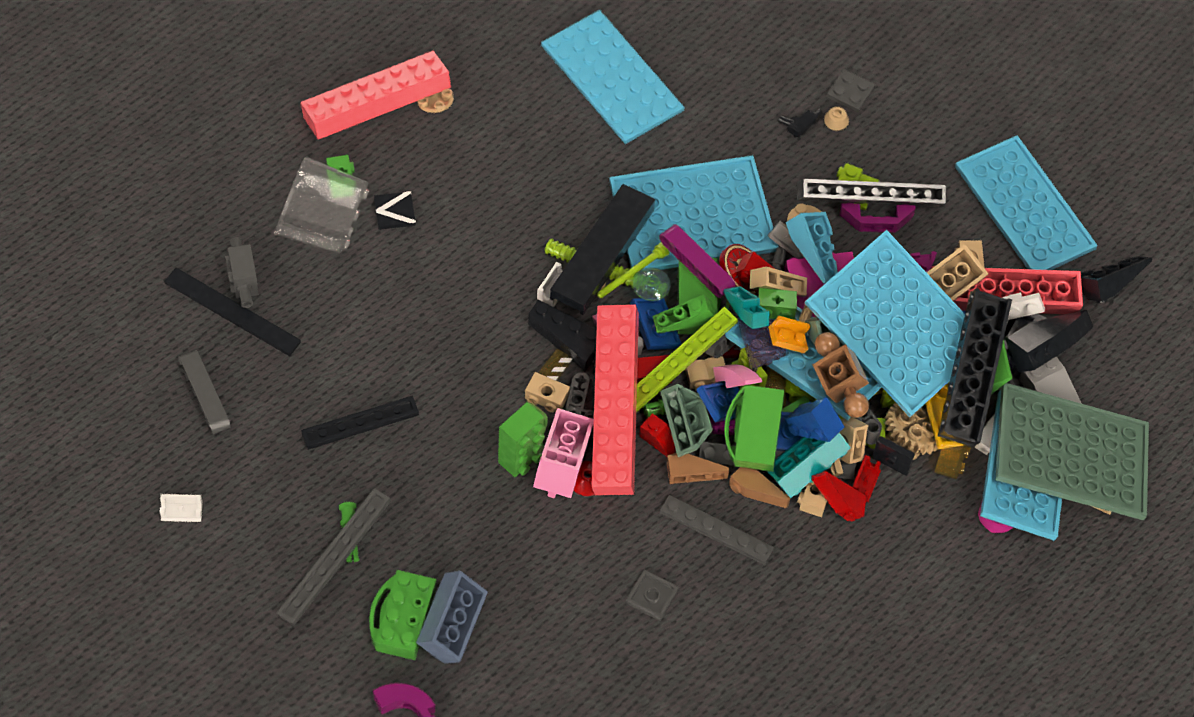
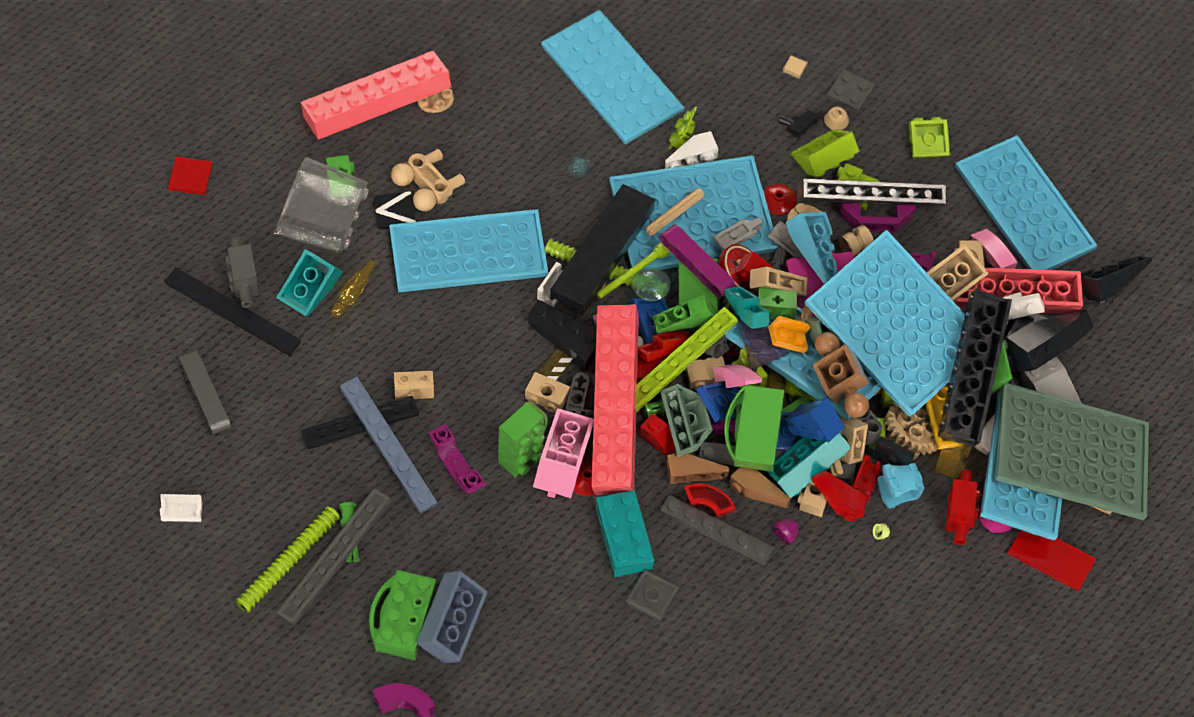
none -> red tile [168,156,213,195]
none -> lime piece [236,507,340,612]
none -> teal slope [276,249,343,317]
none -> clear yellow animal [330,260,376,319]
none -> sand blue plate [340,377,437,514]
none -> medium azure plate [389,209,548,292]
none -> tan piece [391,149,465,212]
none -> tan brick [394,371,434,400]
none -> magenta slope [429,424,486,494]
none -> clear light blue plate [567,156,591,179]
none -> teal brick [595,490,654,577]
none -> red slope [638,331,694,362]
none -> tan axle [645,188,704,236]
none -> white slope [665,131,718,169]
none -> lime hinge [668,106,697,150]
none -> red brick [684,484,737,518]
none -> light grey hinge [713,217,763,251]
none -> red dish [763,184,797,215]
none -> magenta cone [773,518,799,544]
none -> tan tile [783,56,807,78]
none -> lime slope [790,129,860,177]
none -> tan wheel [839,225,874,257]
none -> yellowish green hinge [873,523,890,540]
none -> medium azure piece [877,463,924,509]
none -> lime plate [908,117,950,158]
none -> red brick [945,470,980,545]
none -> bright pink slope [970,229,1017,269]
none -> red tile [1008,530,1096,592]

